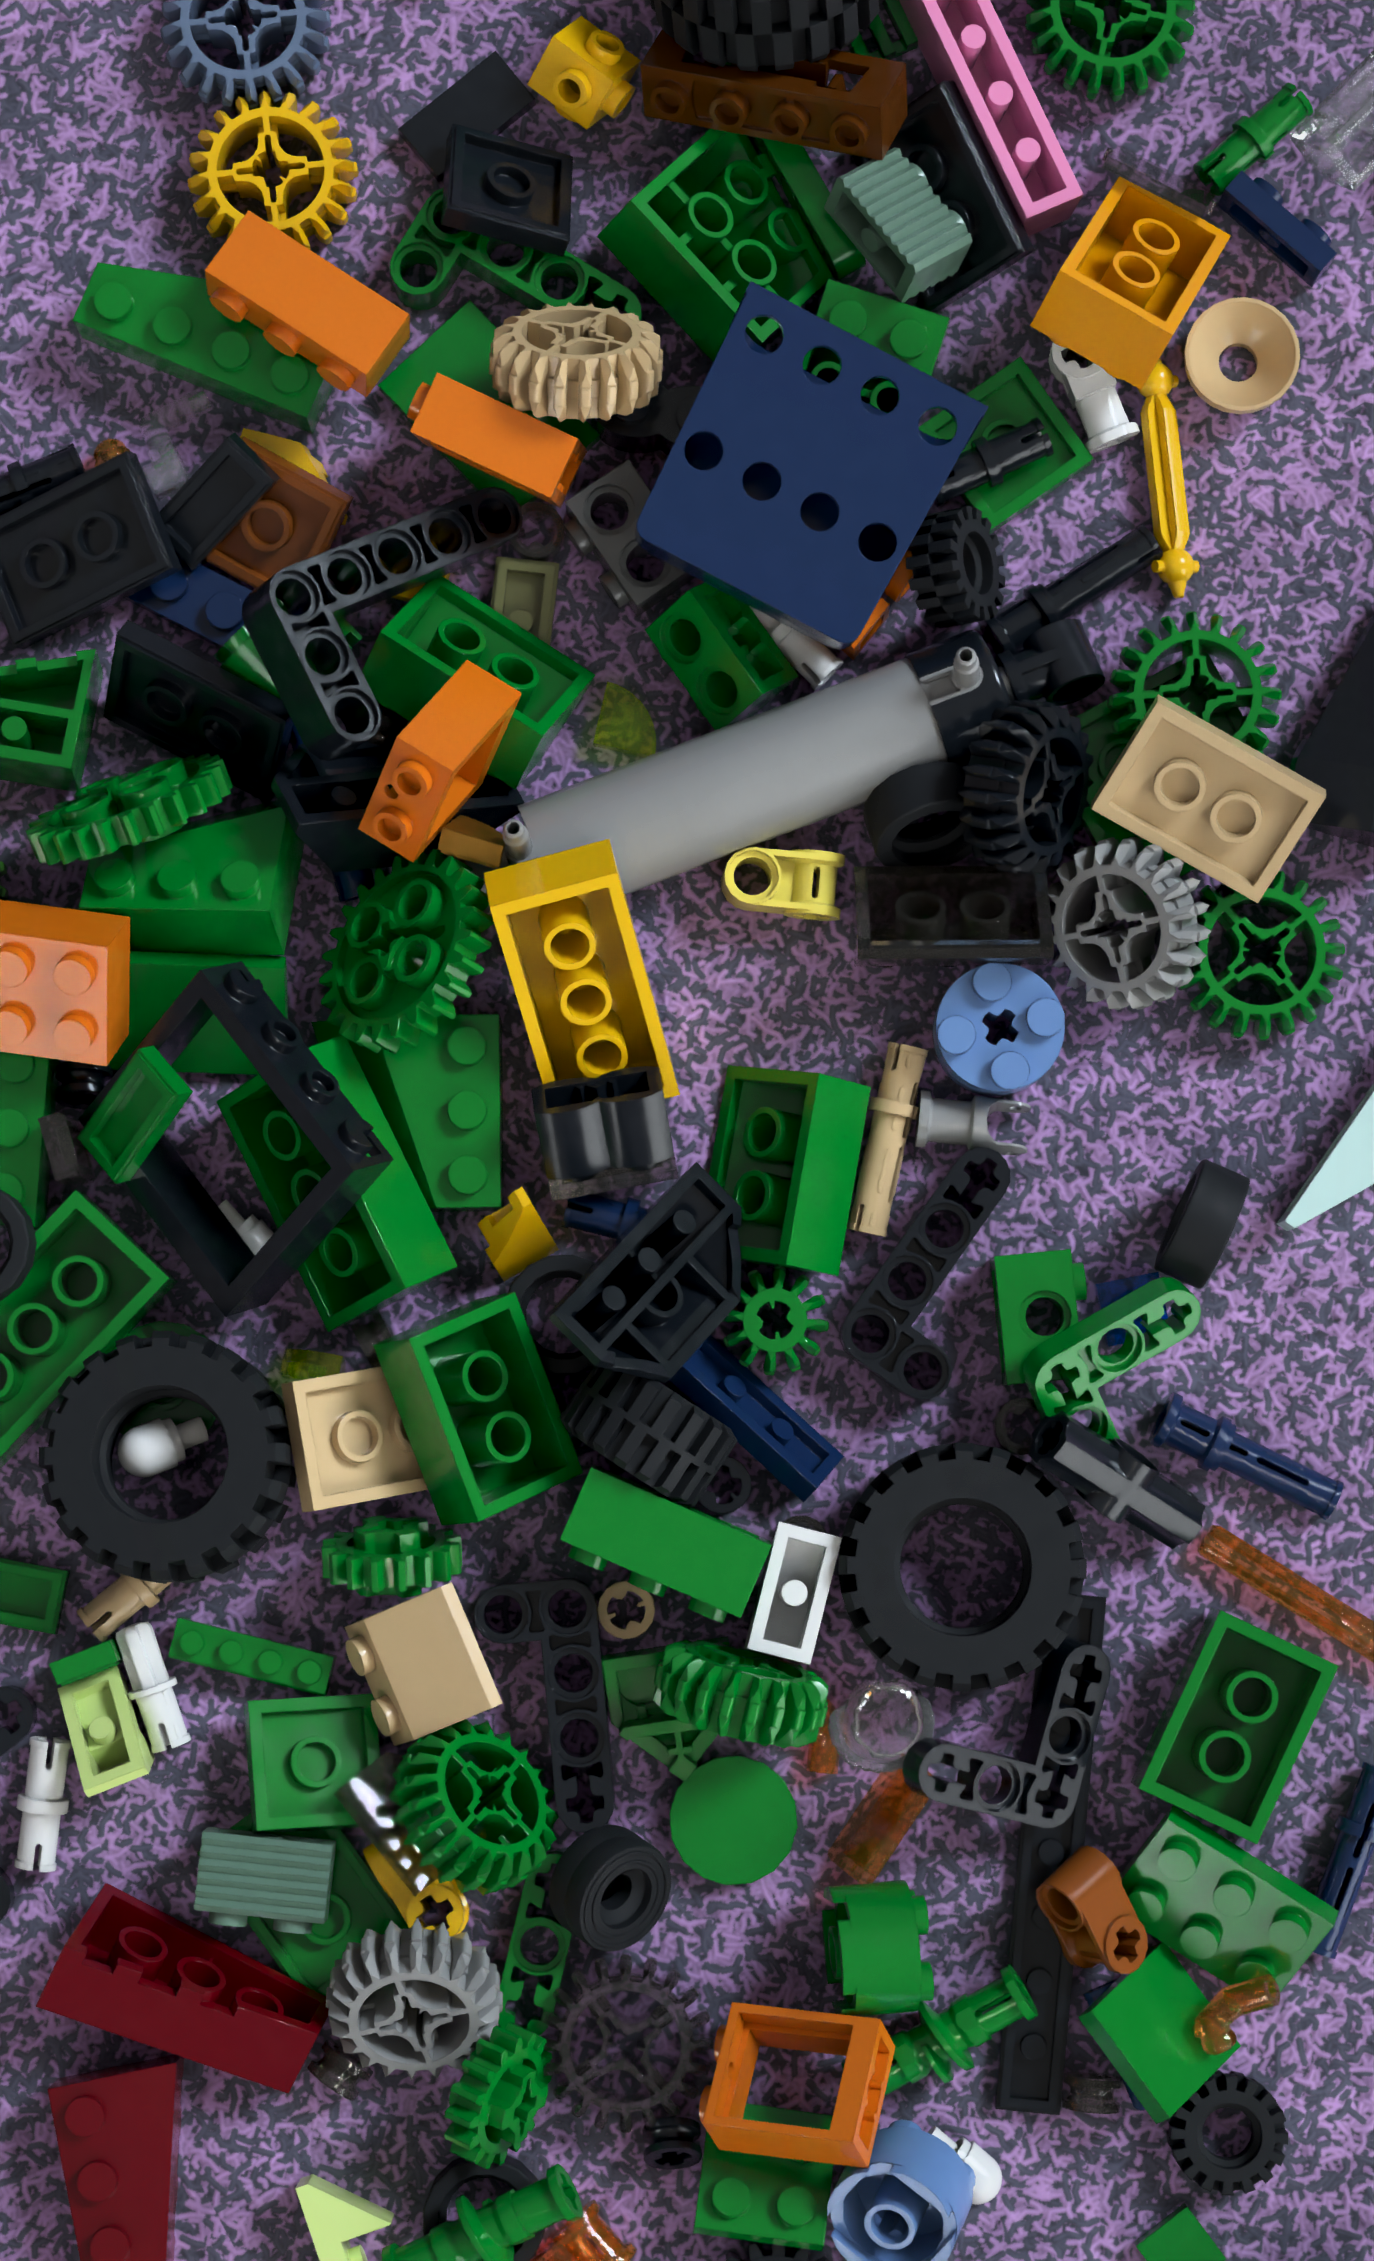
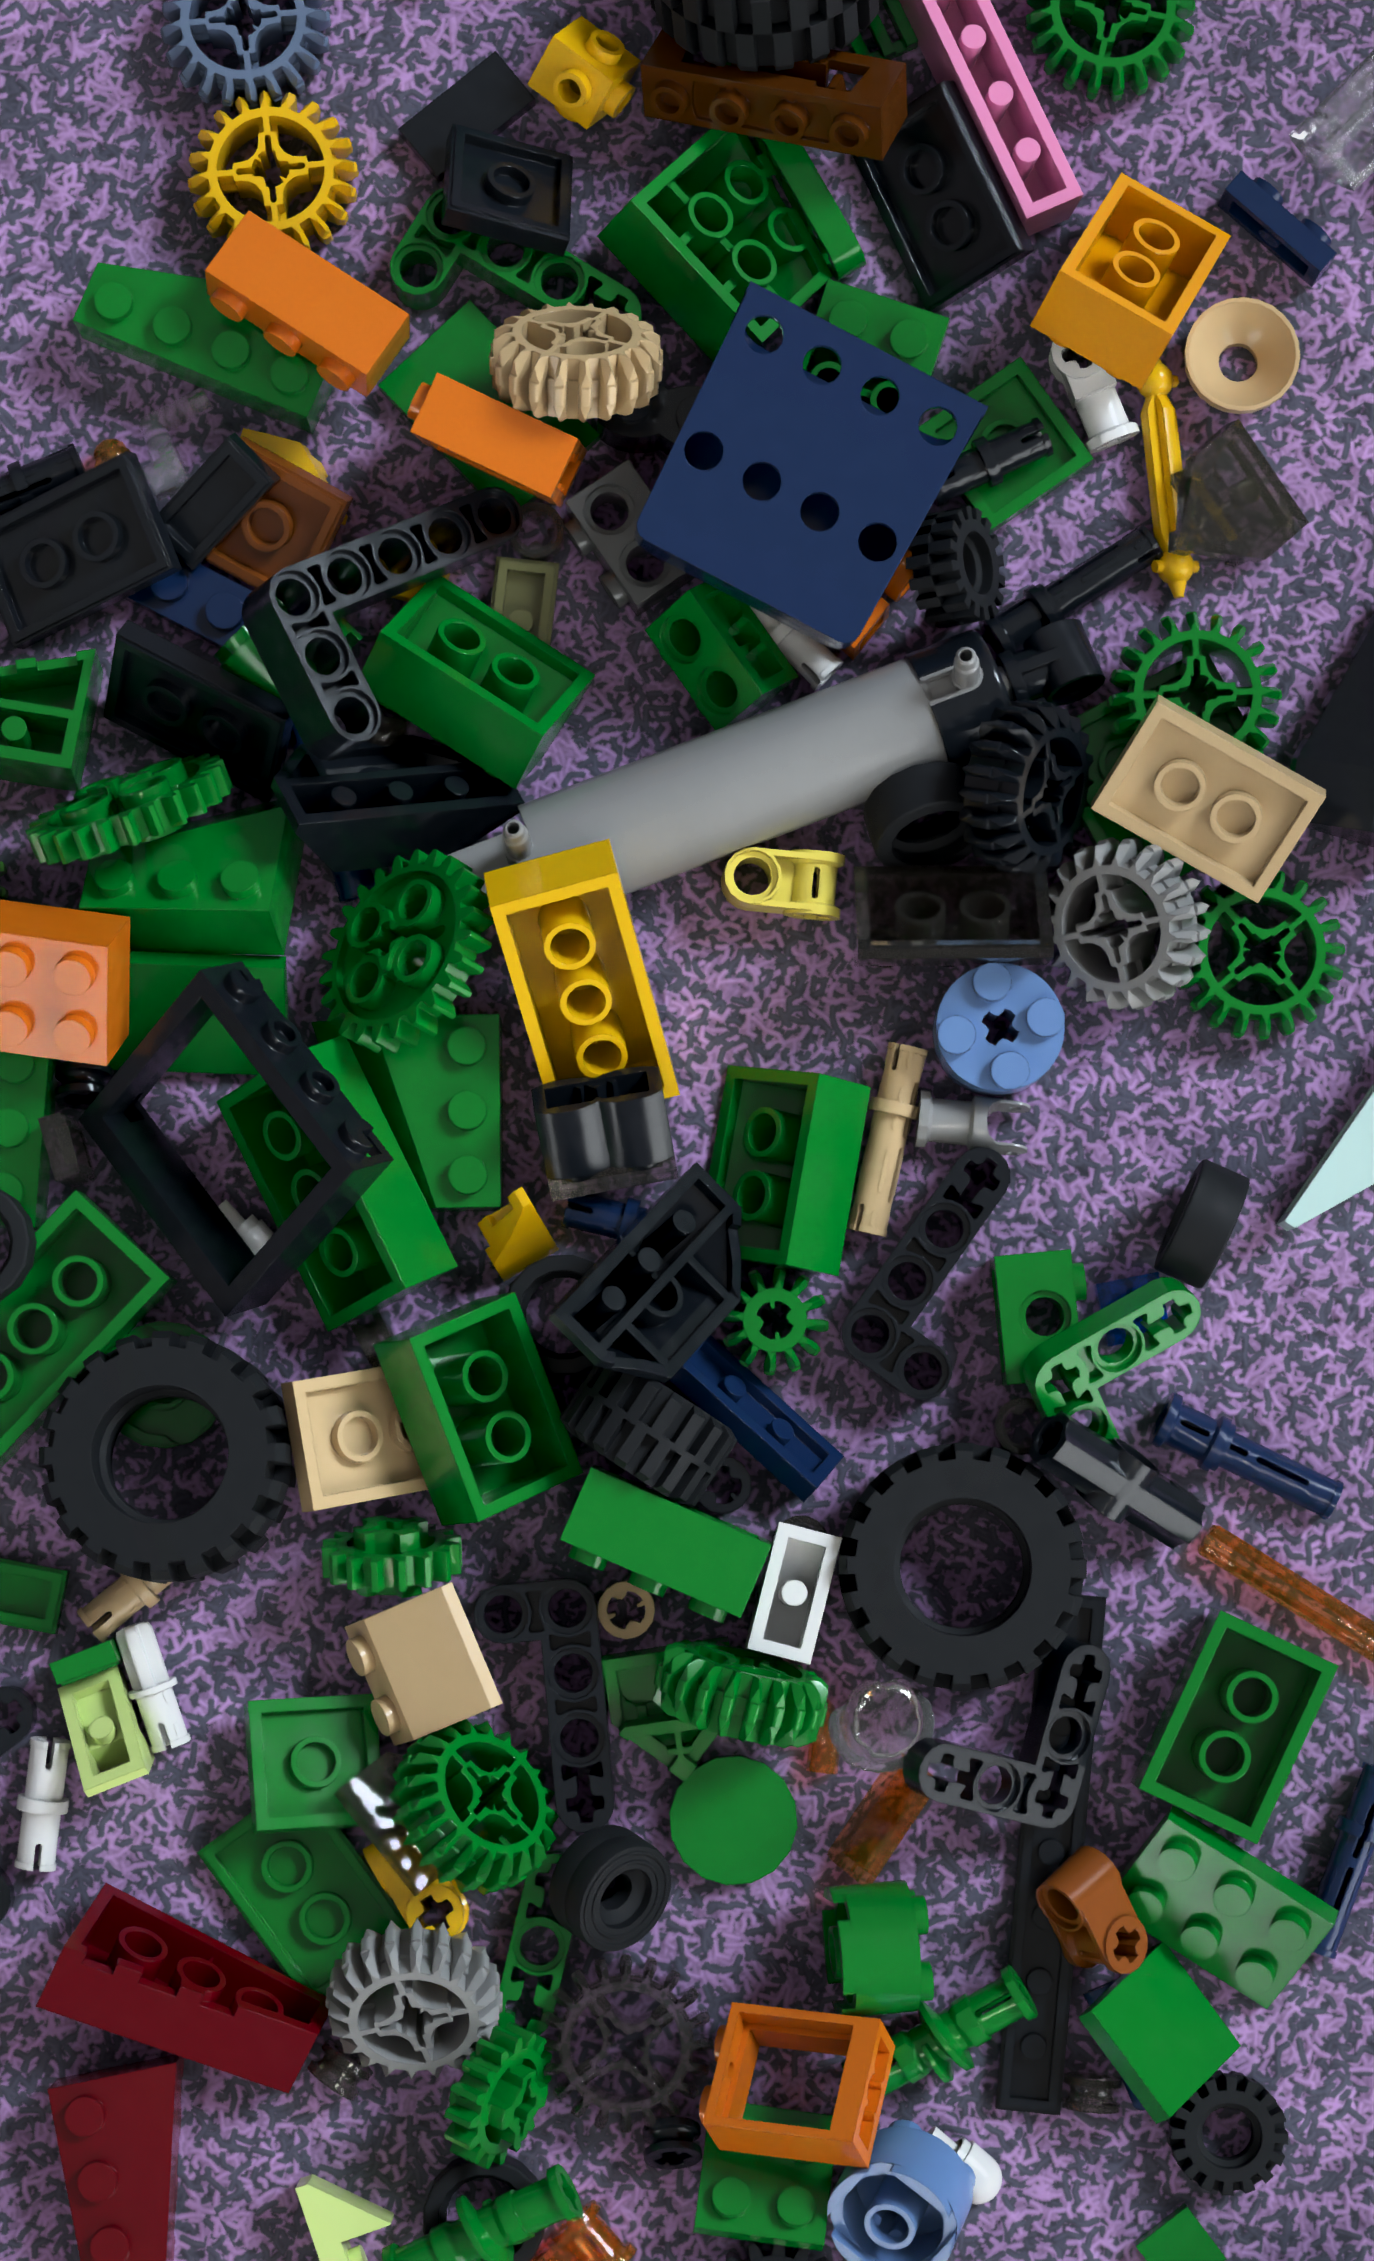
green tile [77,1045,193,1184] -> none
white cylinder [118,1417,209,1477] -> none
green piece [168,1617,337,1696] -> none
sand green brick [194,1827,337,1934] -> none
clear neon green tile [279,1349,346,1380] -> none
orange window [358,660,522,862] -> none
pearl gold tile [438,815,505,869] -> none
clear neon green tile [593,681,656,758] -> none
sand green brick [824,147,973,303] -> none
clear smoke piece [1102,145,1217,218] -> none
green pin [1193,82,1313,196] -> none
clear orange arm [1193,1974,1280,2055] -> none
none -> clear smoke slope [1168,419,1309,567]

